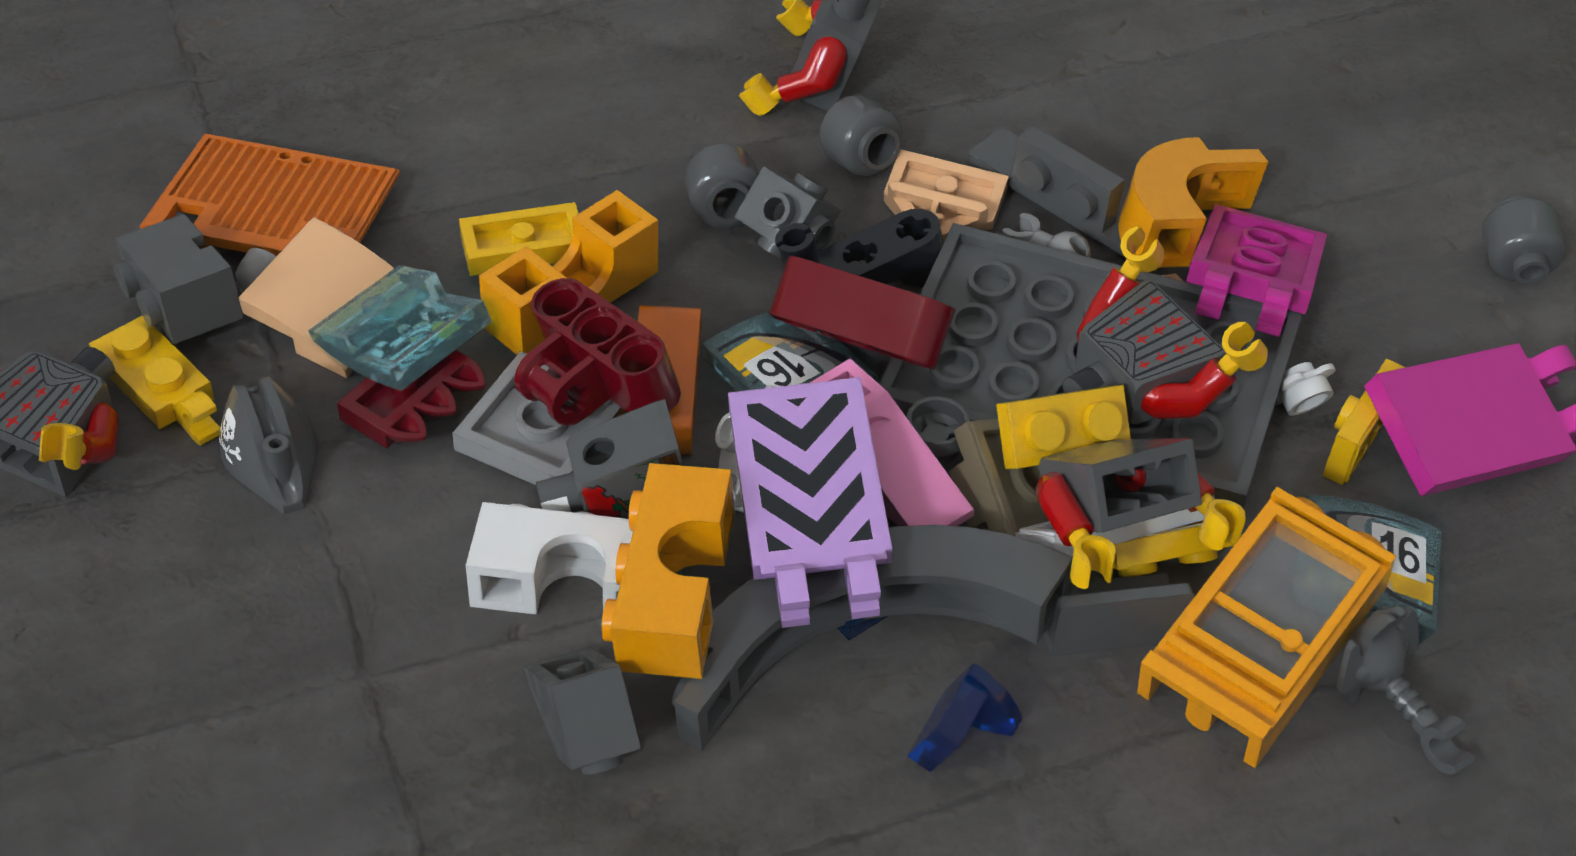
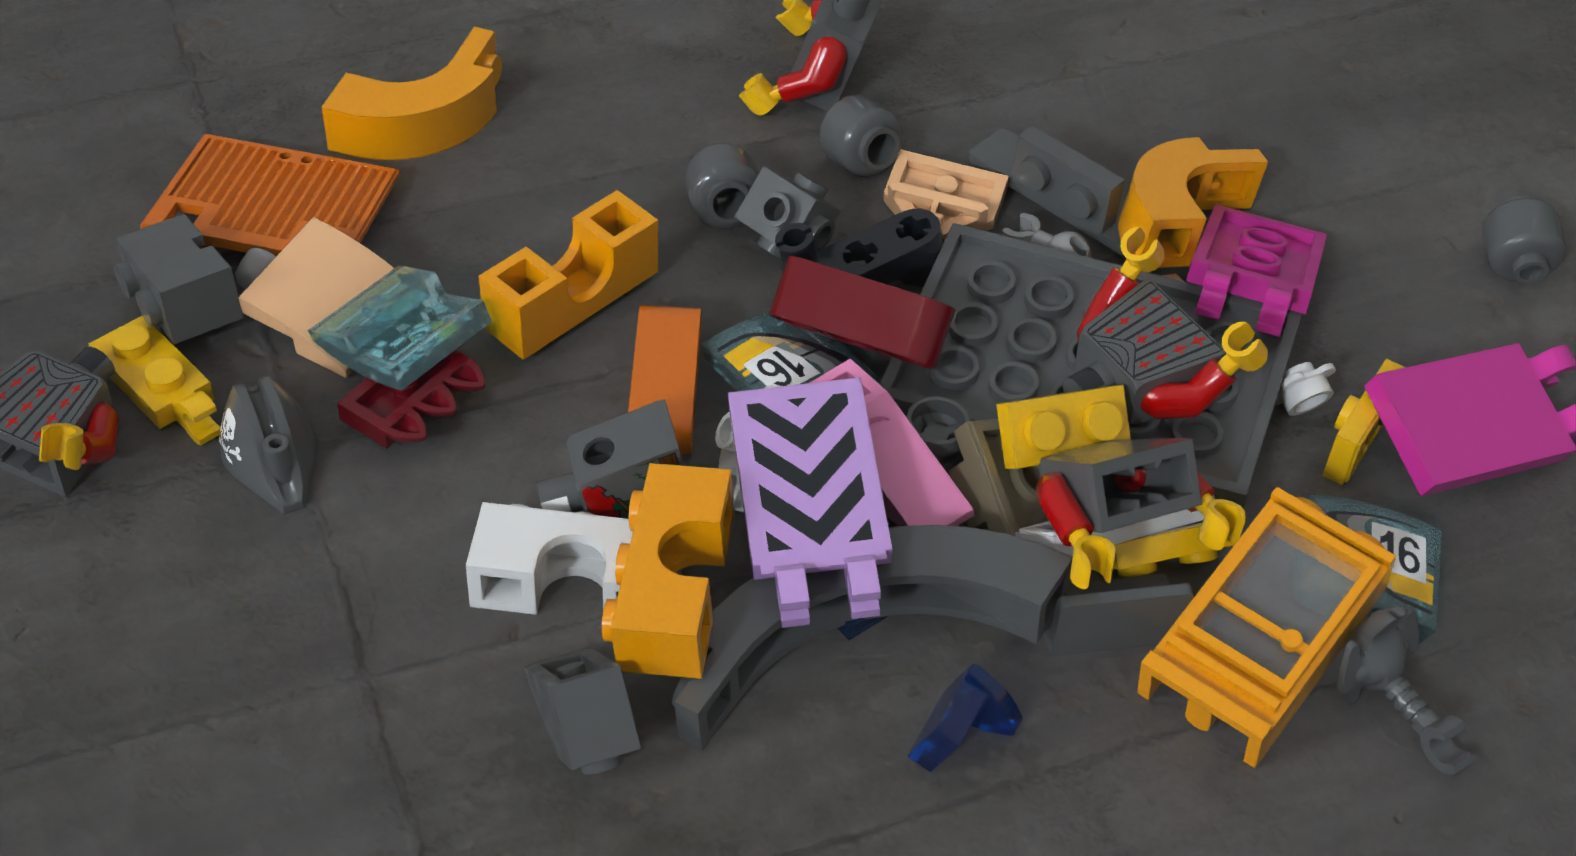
light grey plate [452,351,628,485] -> none
yellow plate [459,202,579,276] -> none
dark red piece [514,278,681,426] -> none
none -> light orange arch [322,26,502,160]

